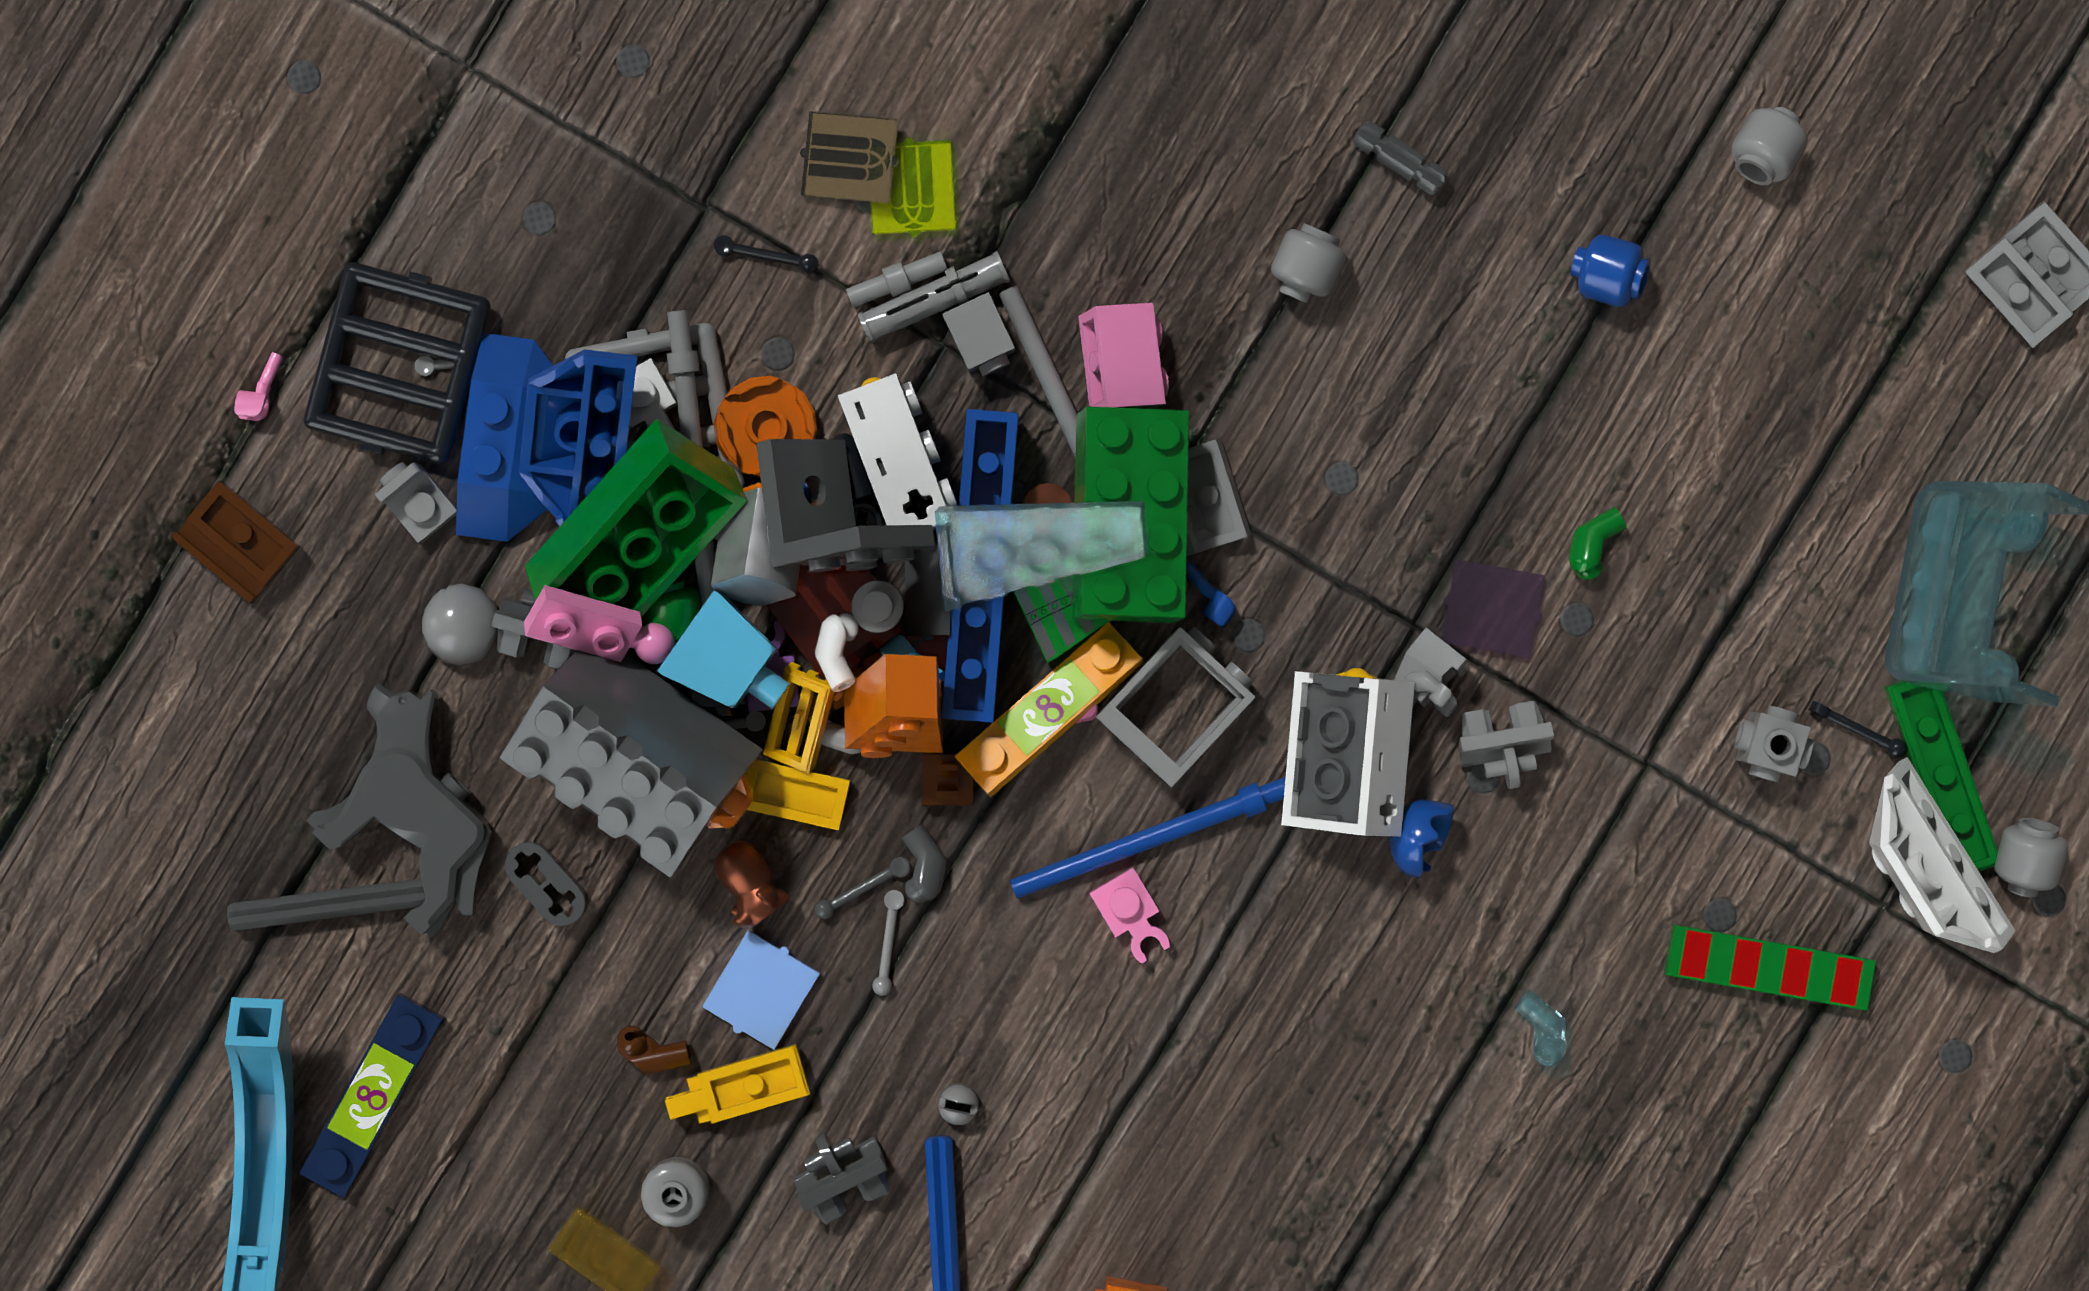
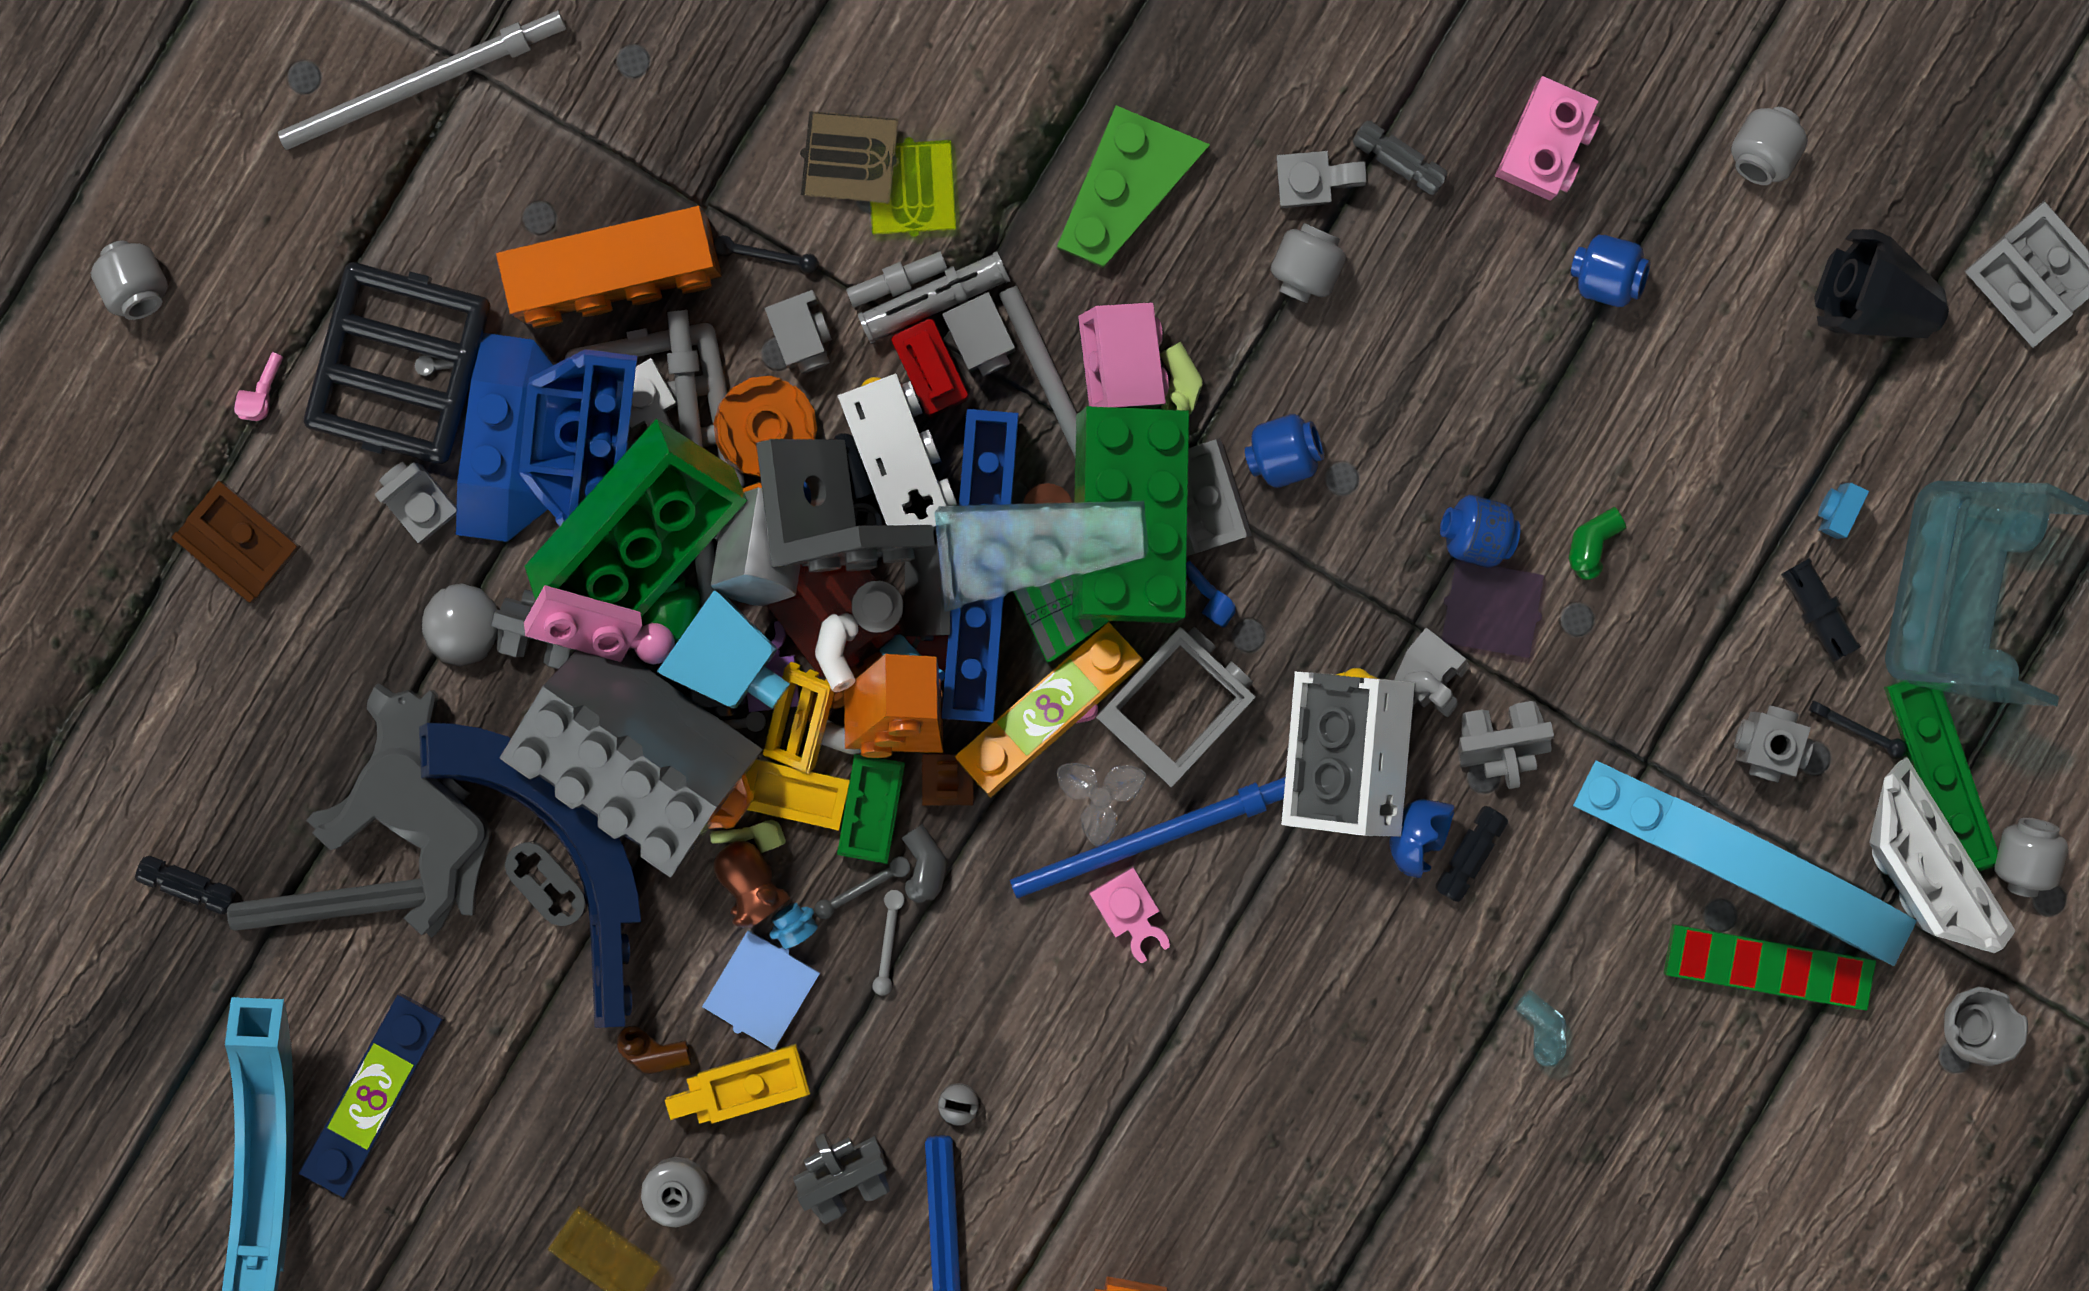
none -> light grey head [91,241,168,320]
none -> black axle [135,856,236,914]
none -> light grey bar [278,10,567,150]
none -> dark blue arch [419,723,641,1028]
none -> orange brick [496,206,722,328]
none -> yellowish green hand [710,820,786,853]
none -> light grey brick [765,290,832,374]
none -> dark azure plate [769,903,818,949]
none -> green plate [837,754,905,864]
none -> red piece [892,319,968,418]
none -> bright green wing [1057,105,1210,268]
none -> clear plant [1057,763,1146,846]
none -> yellowish green arm [1160,342,1203,415]
none -> blue head [1245,414,1324,488]
none -> light grey plate [1276,151,1367,208]
none -> black axle [1435,806,1508,902]
none -> blue head [1440,495,1520,568]
none -> bright pink brick [1495,76,1601,201]
none -> medium azure arch [1573,760,1917,966]
none -> black pin [1781,558,1861,663]
none -> black cone [1814,229,1949,338]
none -> dark azure plate [1818,482,1869,539]
none -> light grey hair [1944,987,2028,1066]

